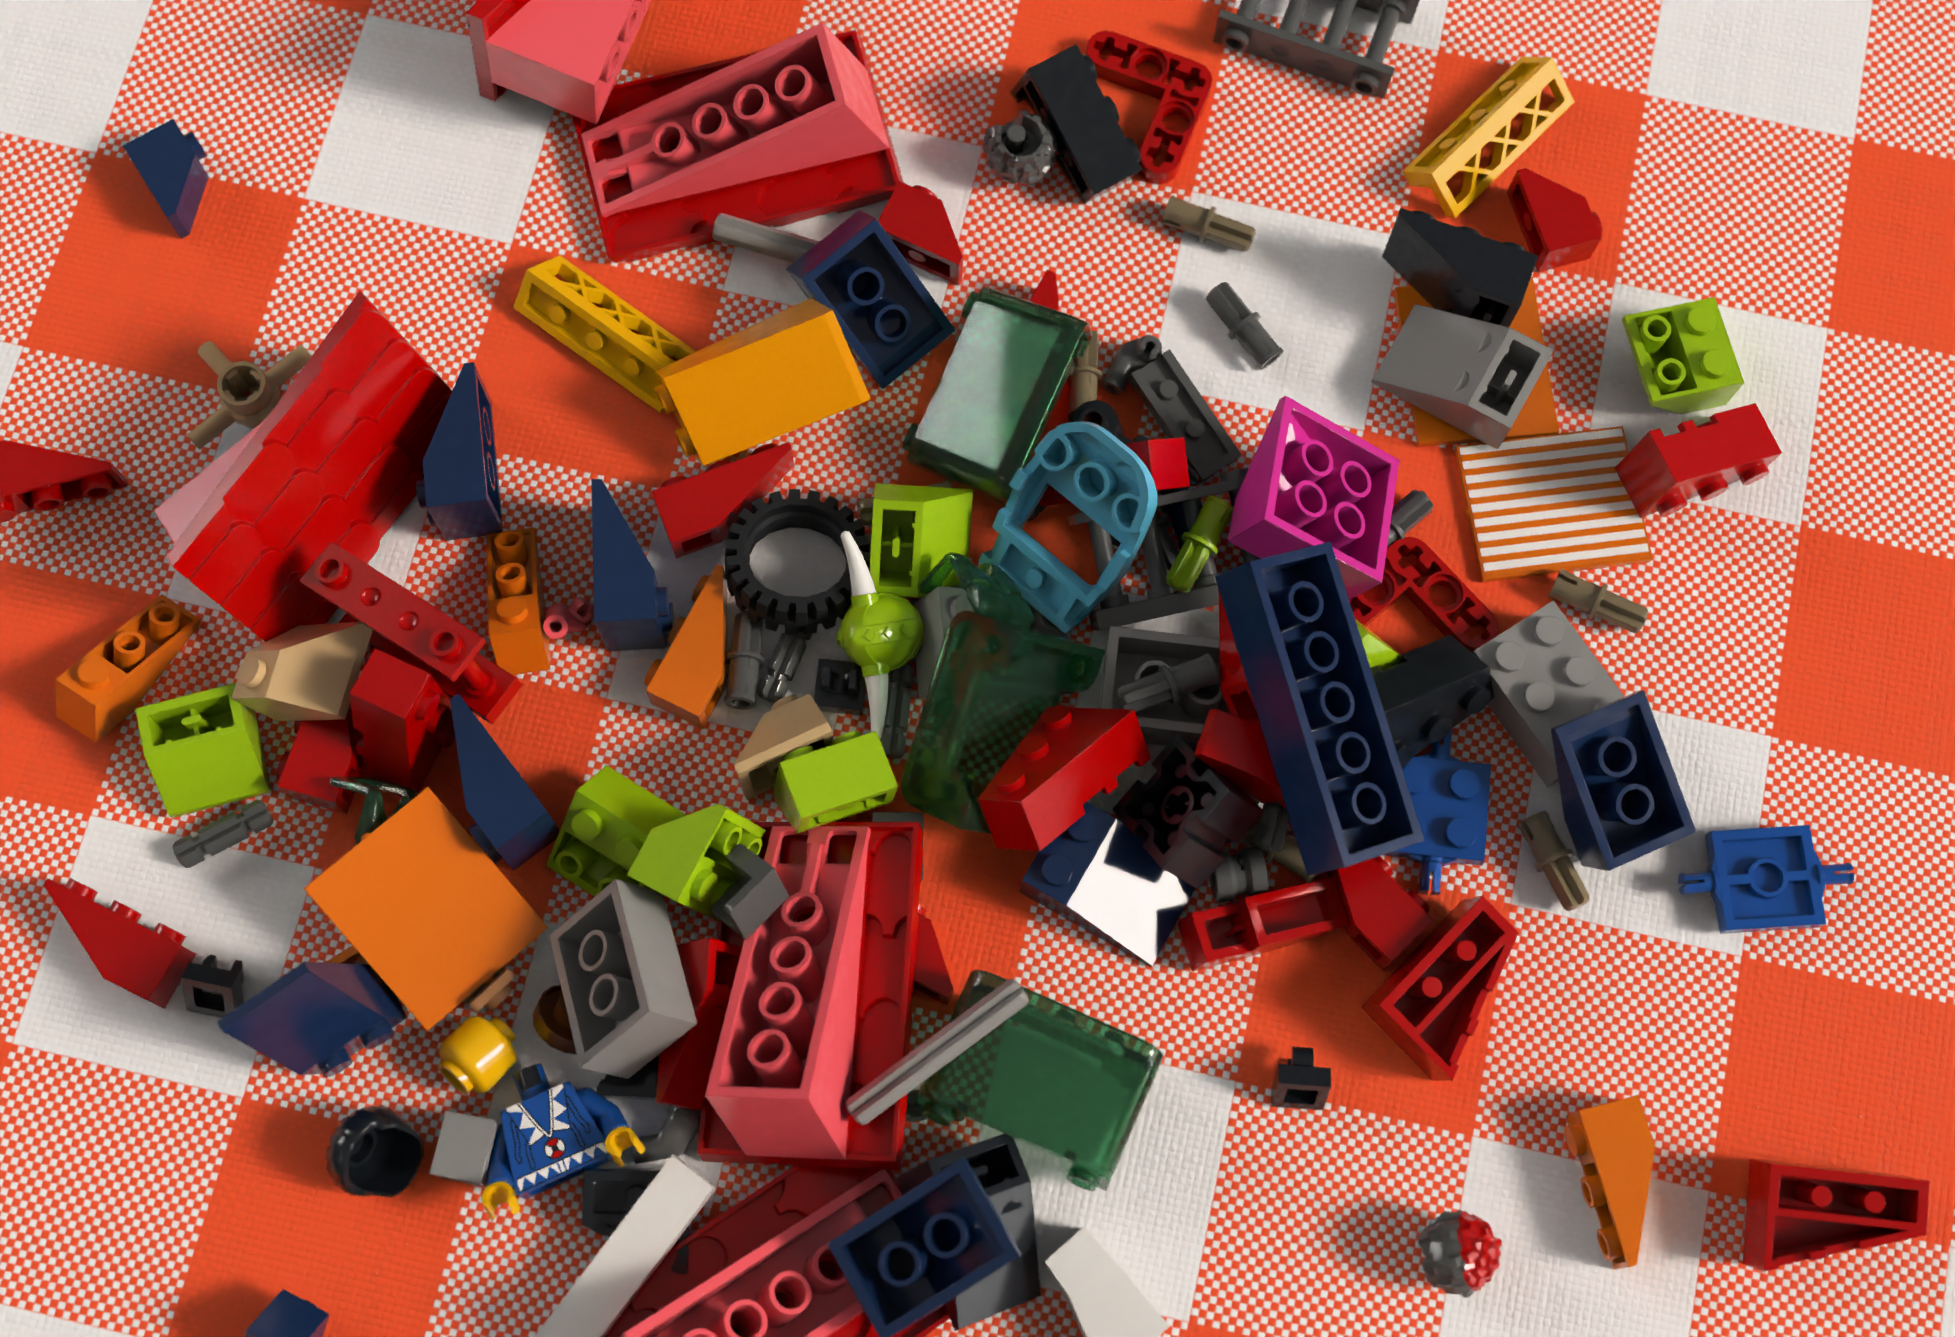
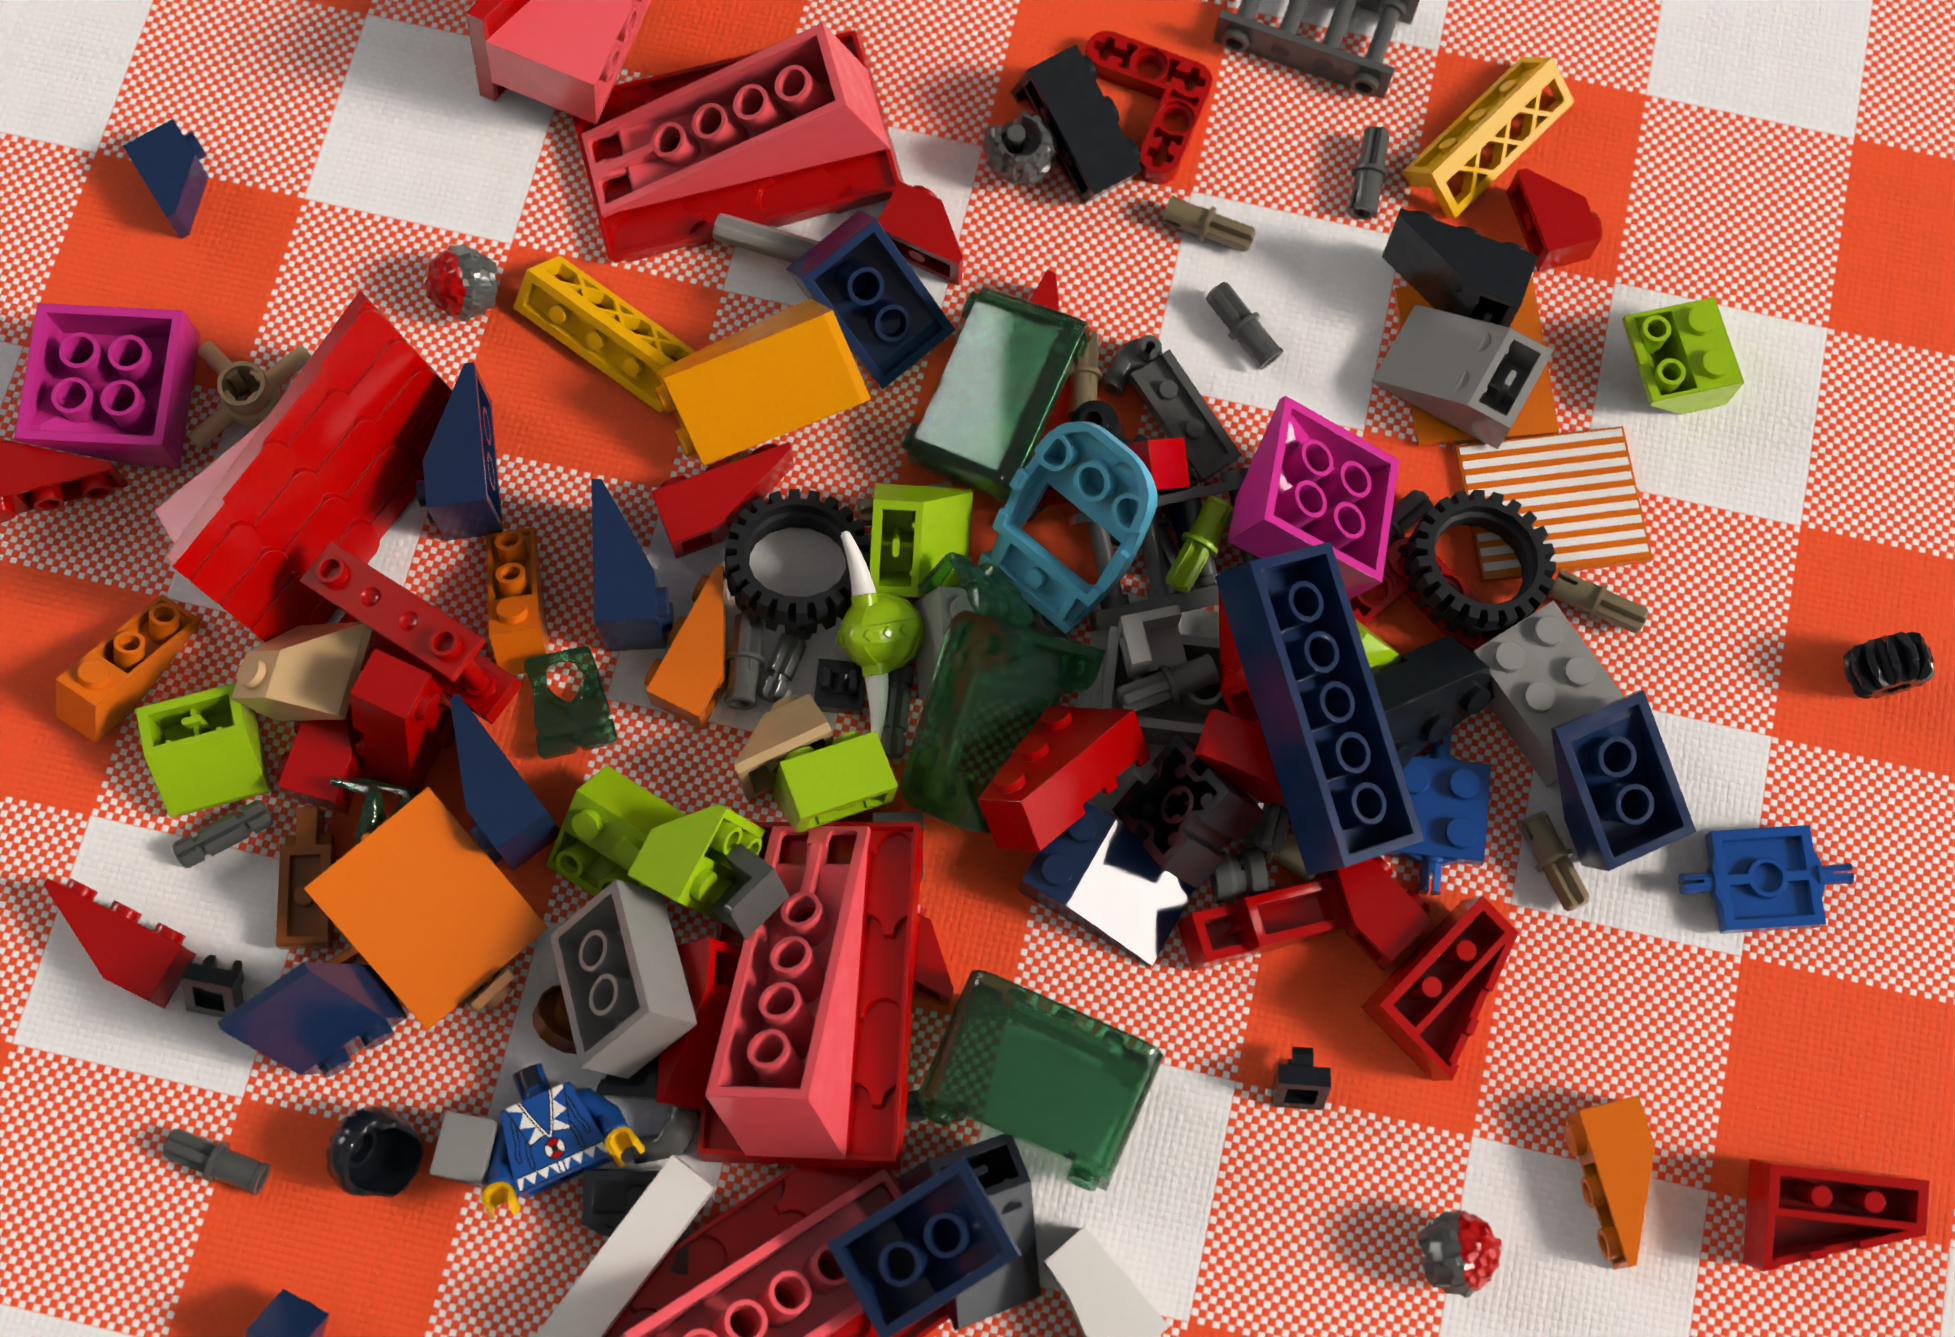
yellow head [438,1016,517,1095] -> none
coral arm [543,597,594,639] -> none
light grey axle [845,979,1029,1125] -> none
red wedge [1615,403,1782,518] -> none
none -> dark pink slope [14,303,200,467]
none -> dark grey axle [163,1128,271,1196]
none -> dark orange hinge [276,807,336,950]
none -> piece [425,244,497,321]
none -> clear green piece [524,646,618,760]
none -> light grey panel [1117,605,1187,679]
none -> dark grey axle [1348,126,1389,220]
none -> black tyre [1403,490,1556,638]
none -> black gear [1843,632,1935,699]

